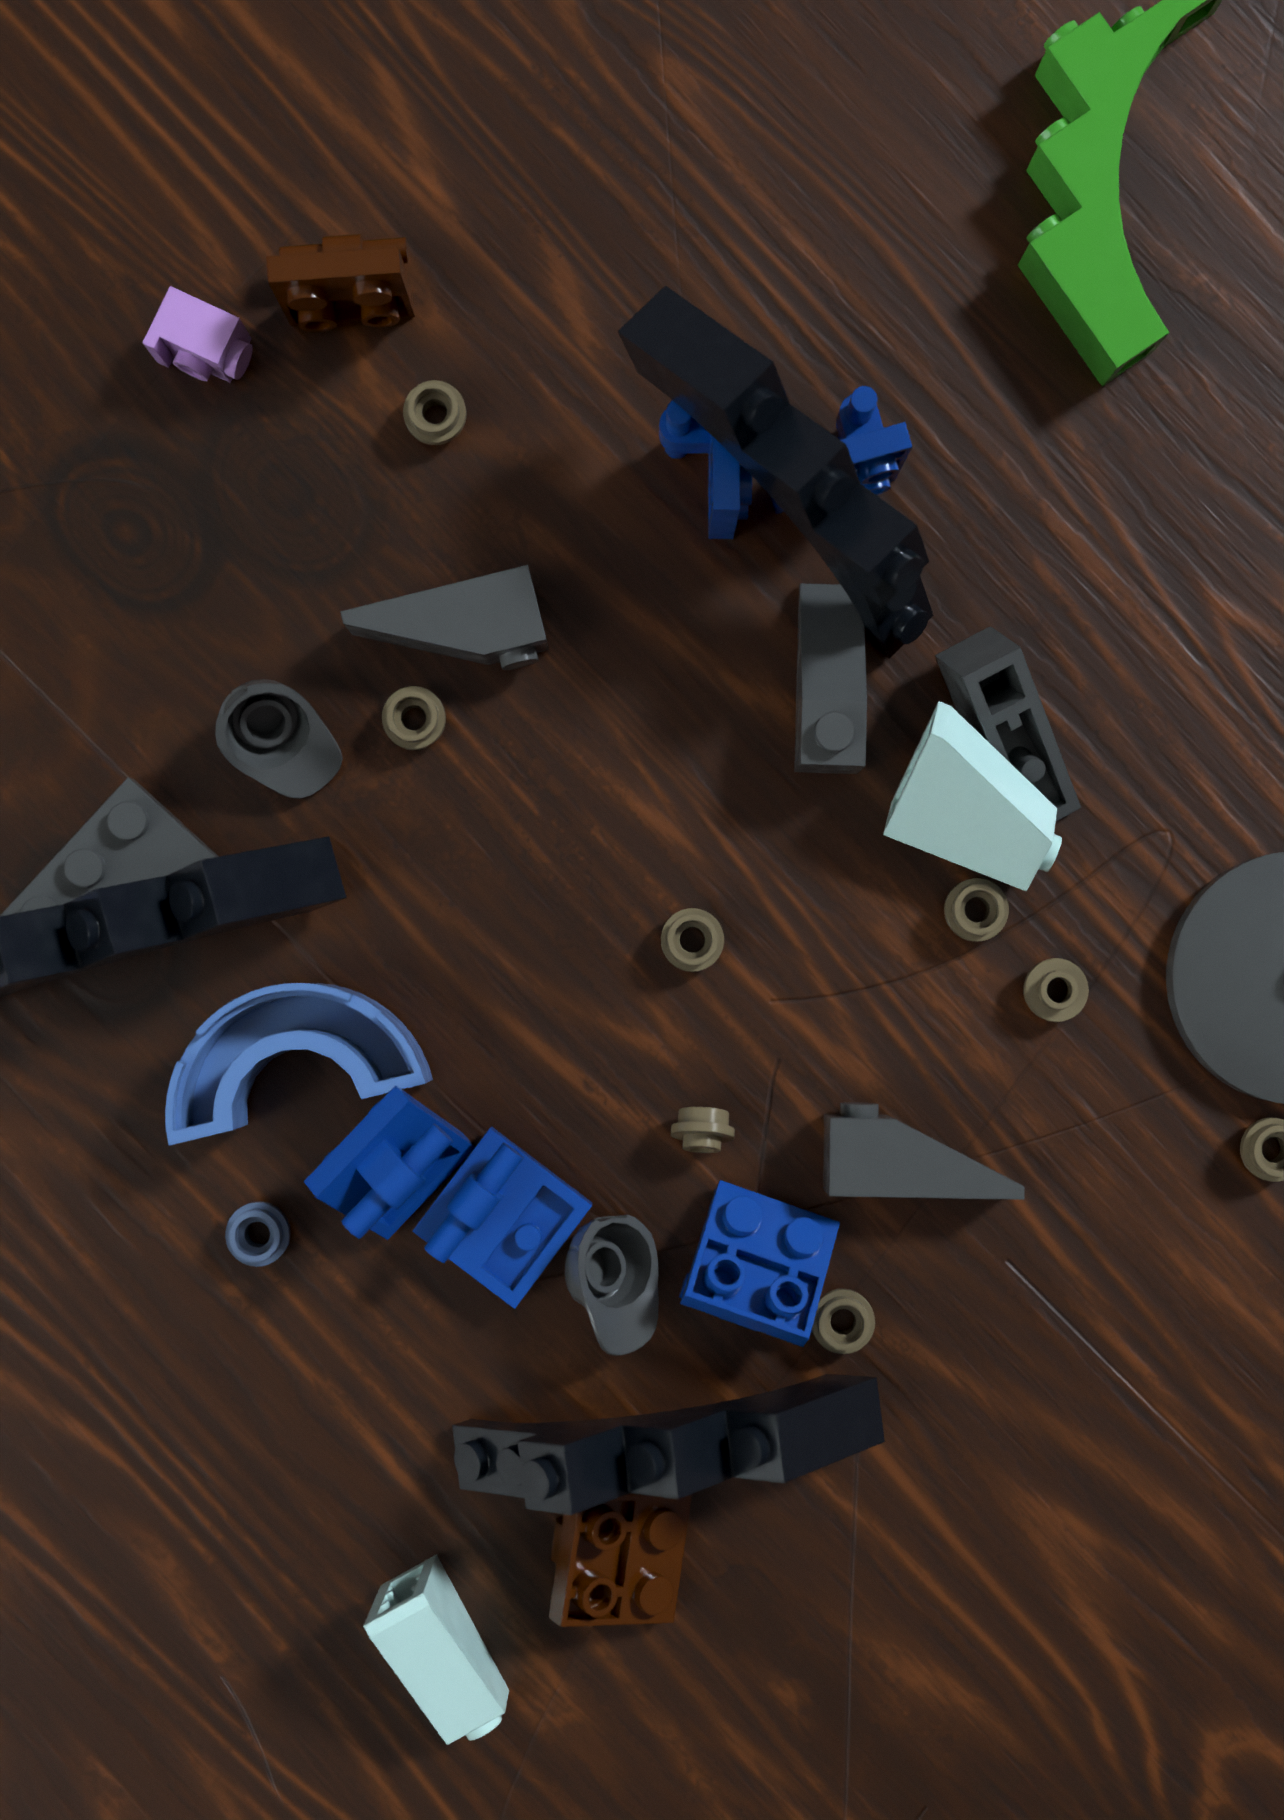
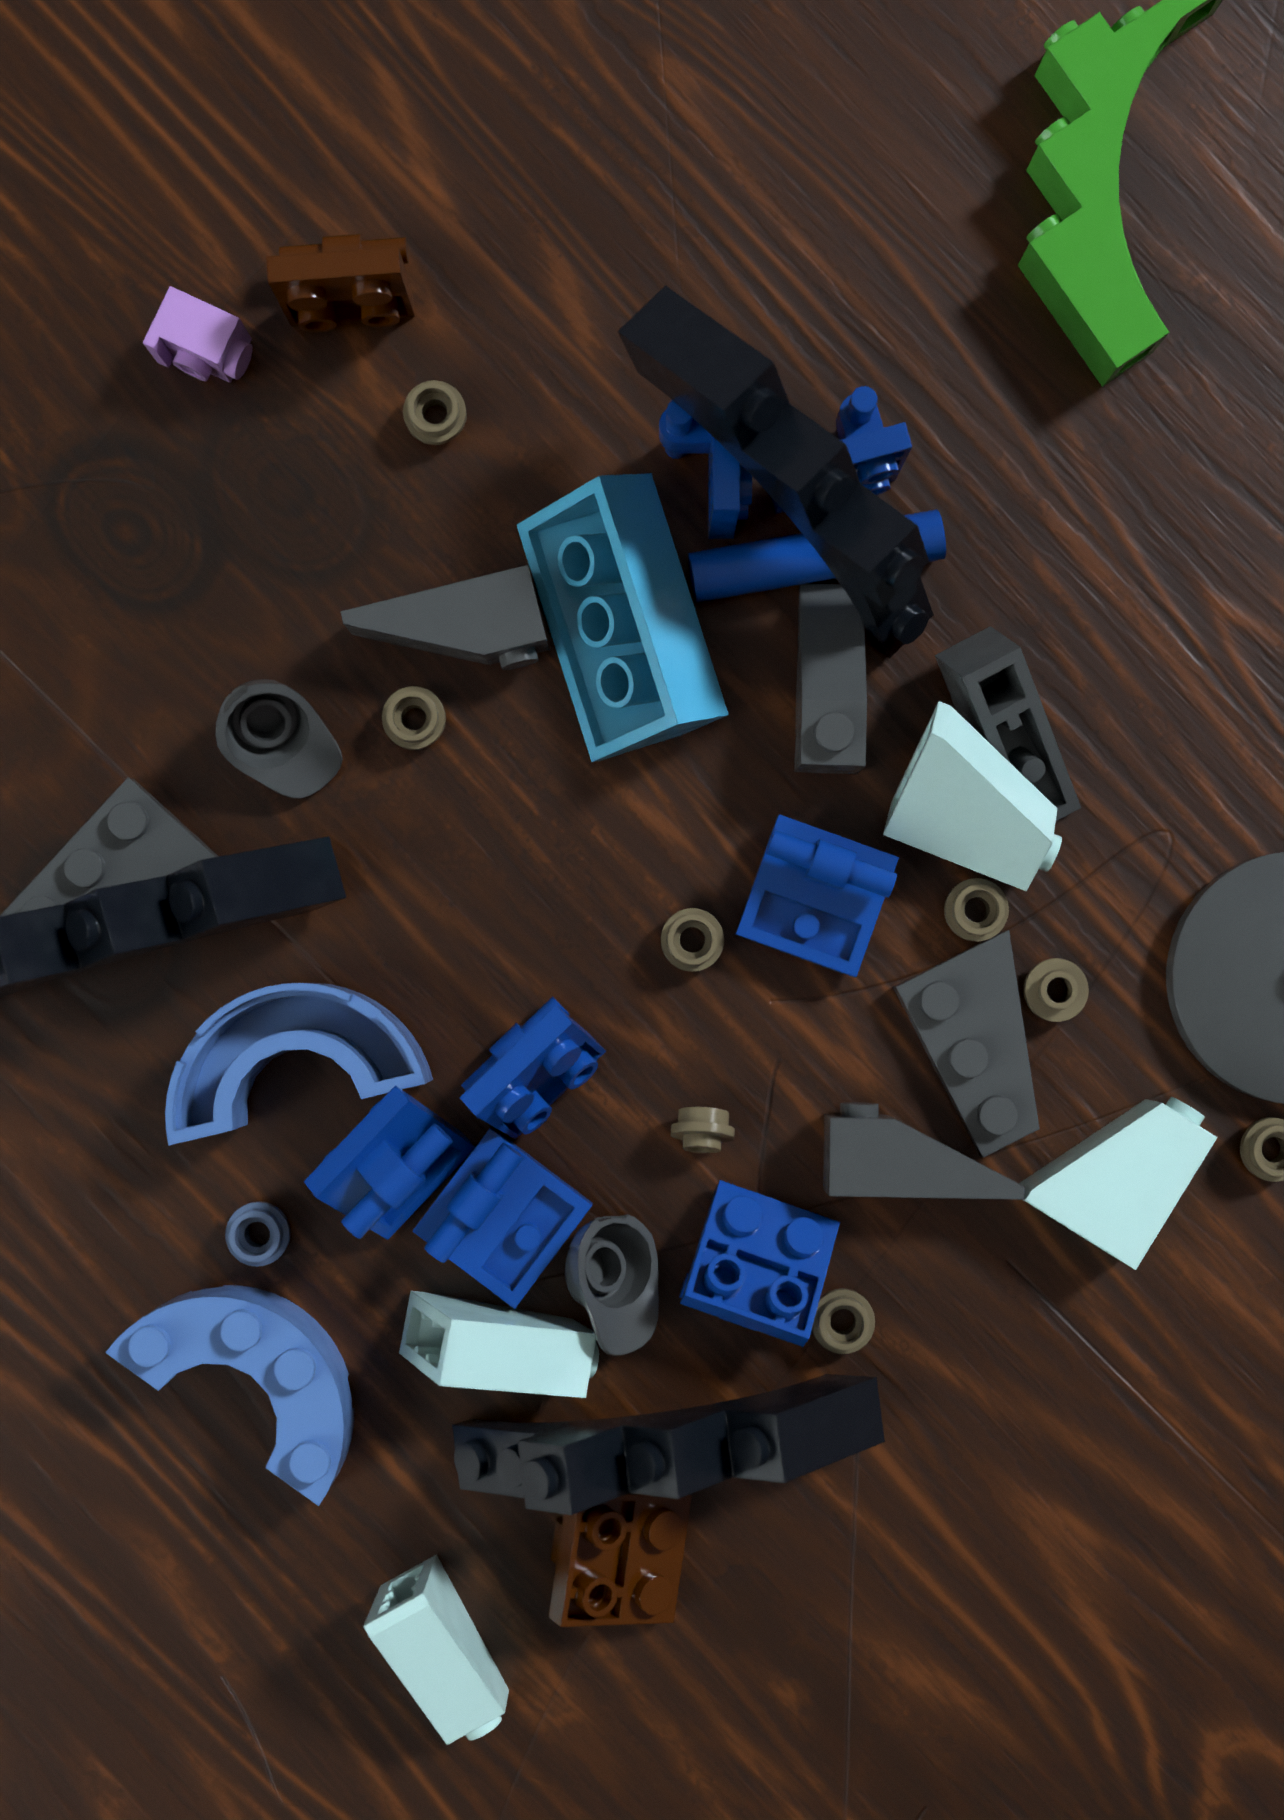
none -> medium blue brick [105,1285,355,1506]
none -> light aqua slope [399,1290,599,1398]
none -> blue plate [459,996,606,1139]
none -> medium azure slope [516,473,729,762]
none -> blue piece [688,509,946,603]
none -> blue plate [735,814,899,978]
none -> dark grey wing [893,930,1040,1158]
none -> light aqua slope [1019,1097,1218,1270]

